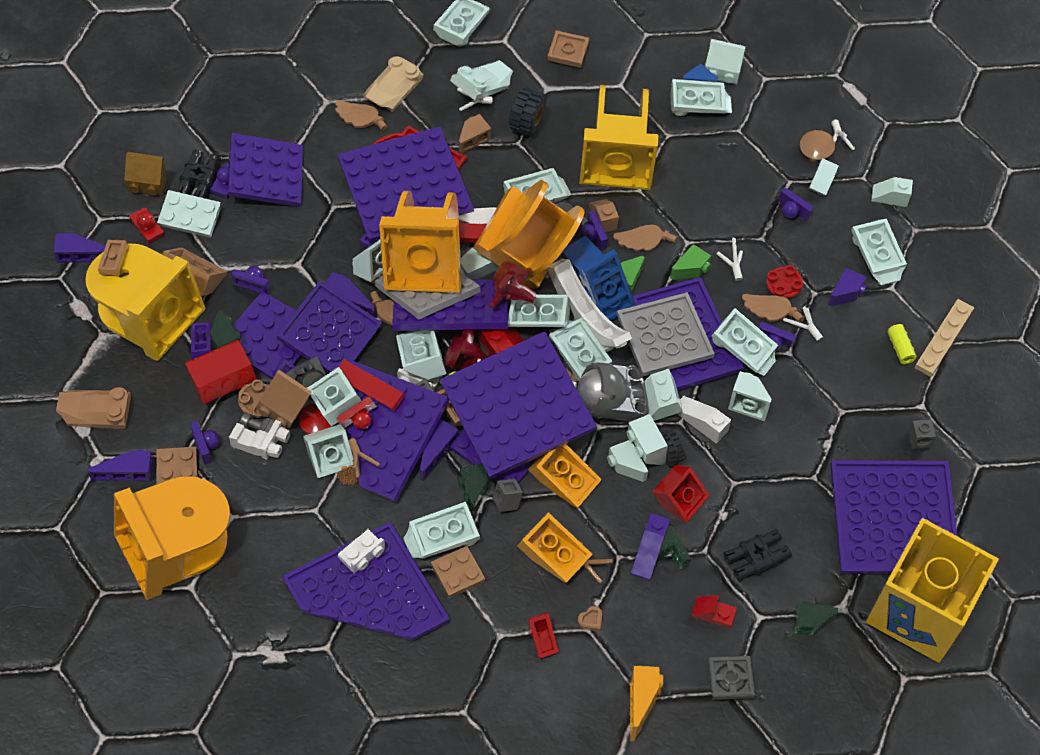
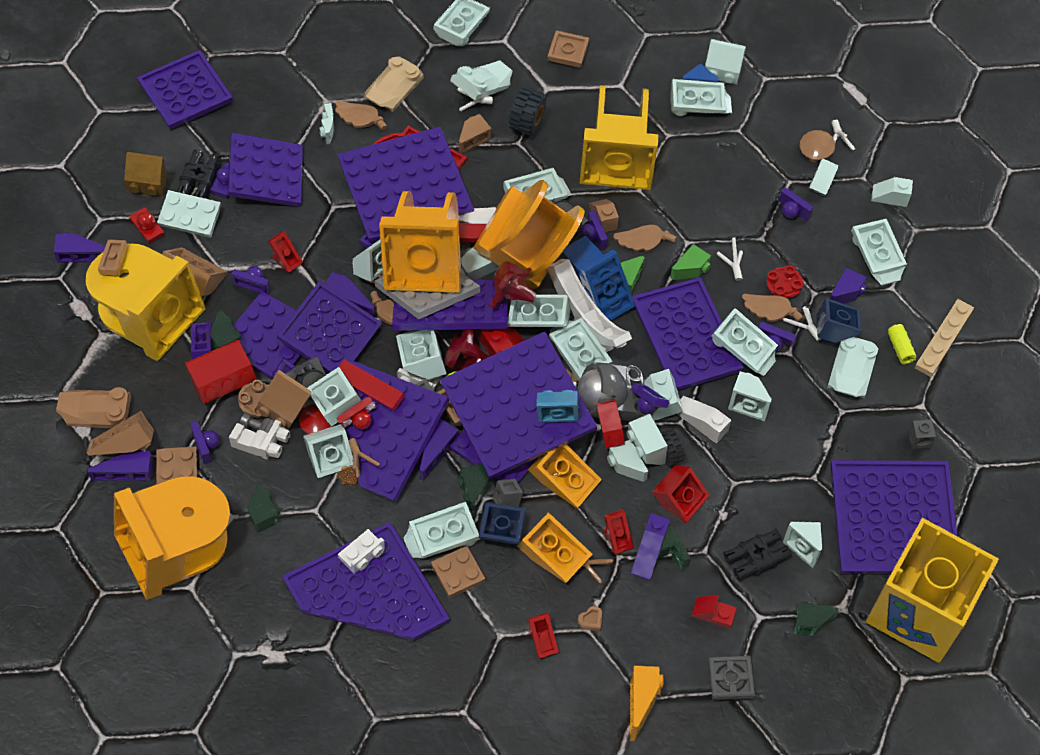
light grey plate [617,292,715,376] -> none
none -> medium nougat slope [87,411,154,456]
none -> dark purple plate [137,50,233,129]
none -> clear green slope [247,482,281,533]
none -> red slope [267,231,303,273]
none -> light aqua slope [319,103,334,144]
none -> dark blue slope [479,502,526,545]
none -> dark azure slope [537,390,578,423]
none -> red slope [596,400,625,448]
none -> red slope [603,510,634,554]
none -> dark purple tile [631,383,670,414]
none -> light aqua slope [783,522,822,568]
none -> dark blue slope [816,298,862,343]
none -> light aqua slope [828,337,878,398]

